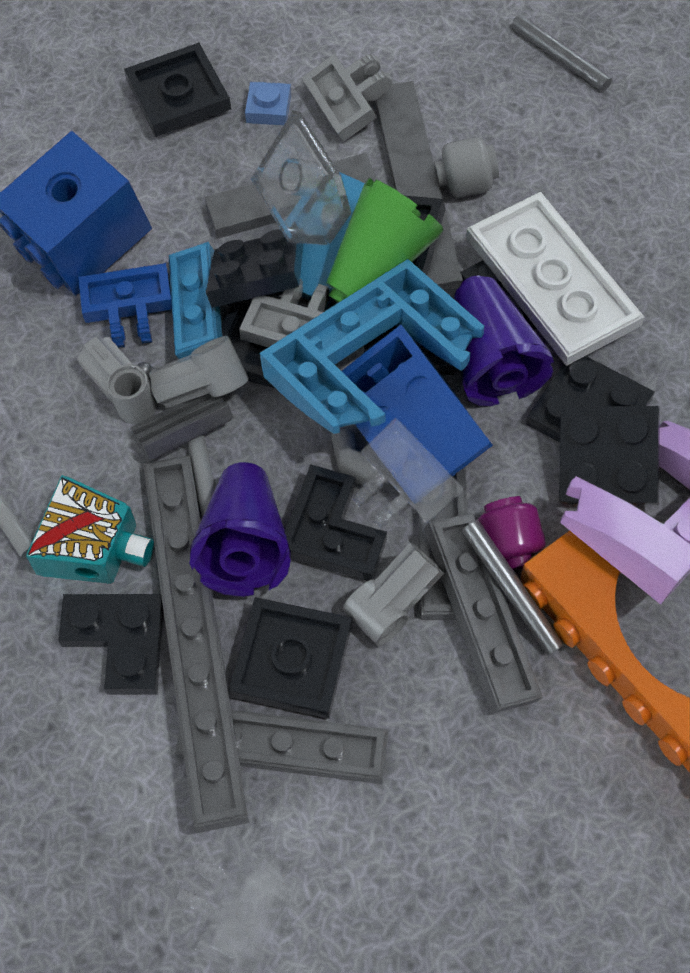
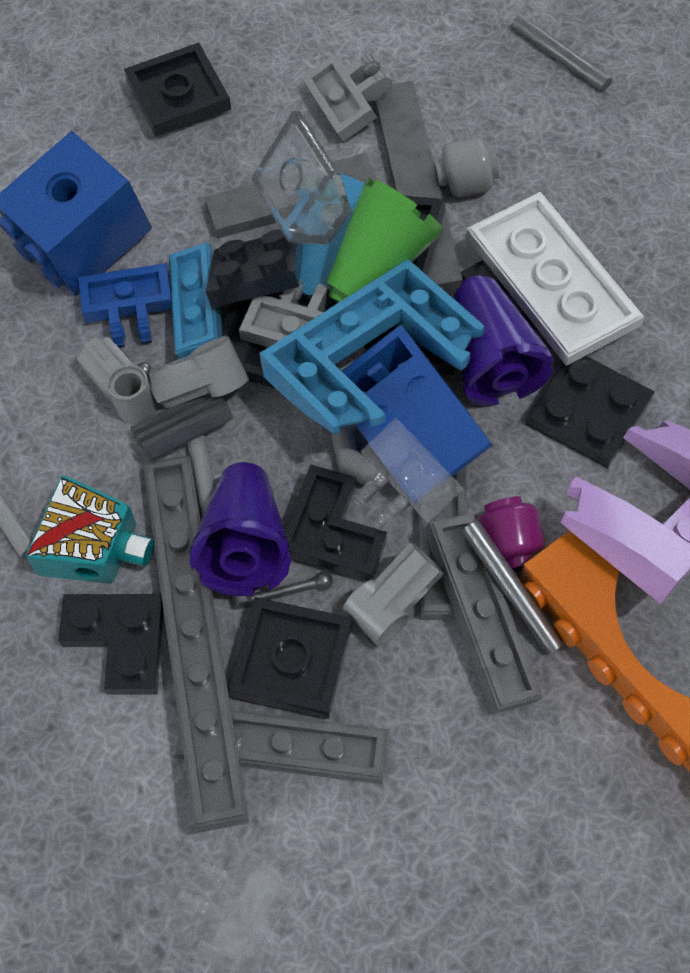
medium blue plate [245,82,291,126] -> none
black plate [559,406,660,505] -> none
none -> flat silver hinge [232,572,333,609]

